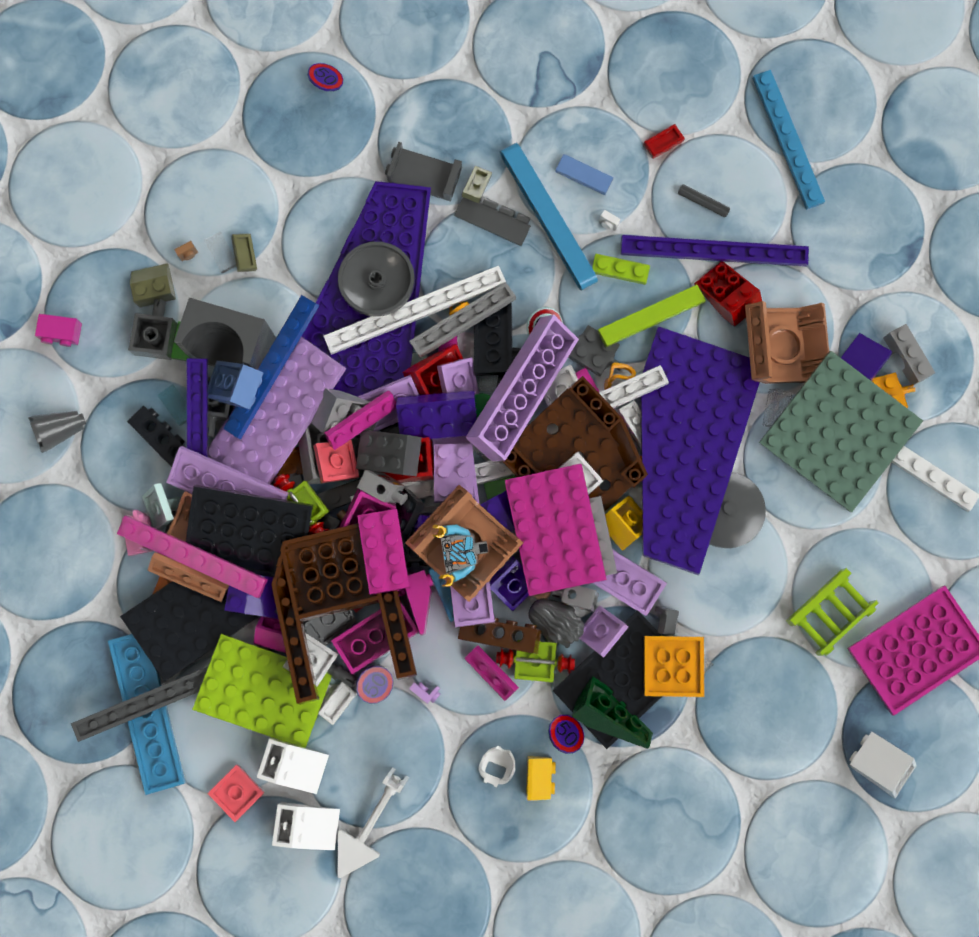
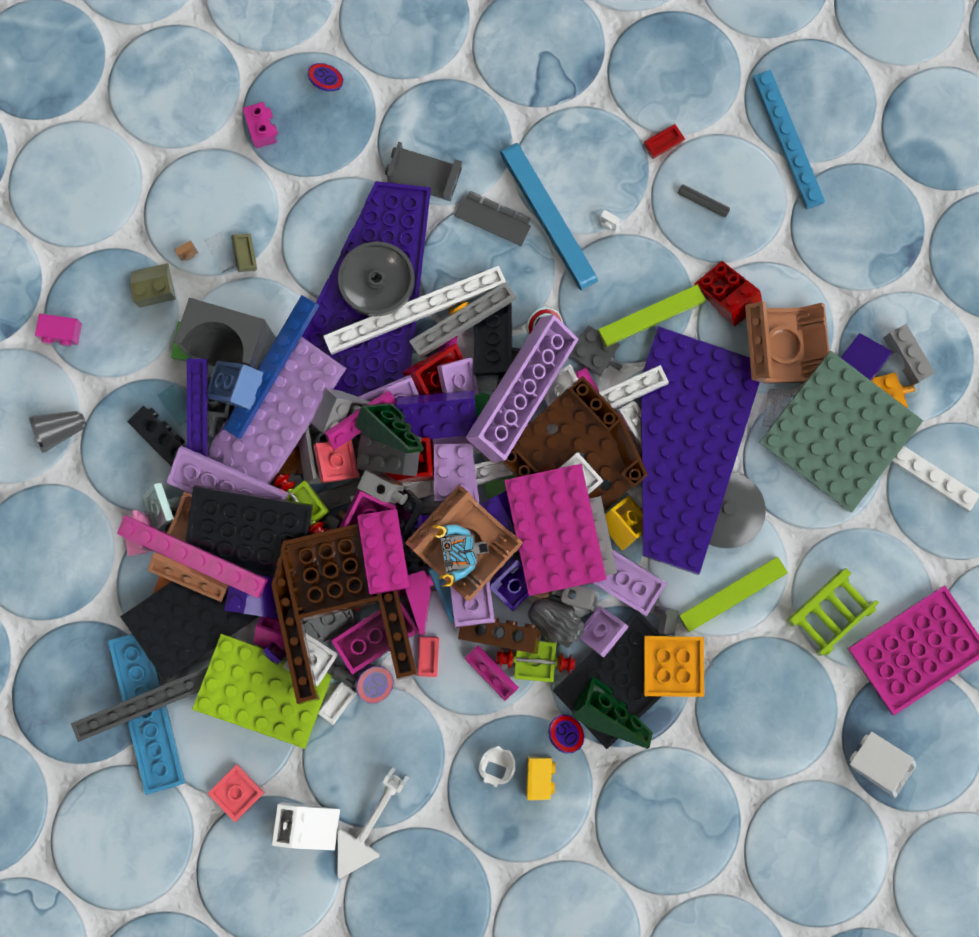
dark grey brick [128,299,177,360] -> none
white slope [257,738,329,794] -> none
lavender bracket [409,682,440,704] -> none
plate [462,166,492,203] -> none
medium blue tile [555,154,614,195] -> none
lime plate [592,253,650,285] -> none
light orange piece [604,363,636,390] -> none
dark purple plate [621,235,809,267] -> none
none -> dark pink brick [243,102,278,149]
none -> slope [263,643,286,666]
none -> dark green wedge [355,403,424,453]
none -> coral tile [418,637,439,677]
none -> lime tile [679,557,788,632]

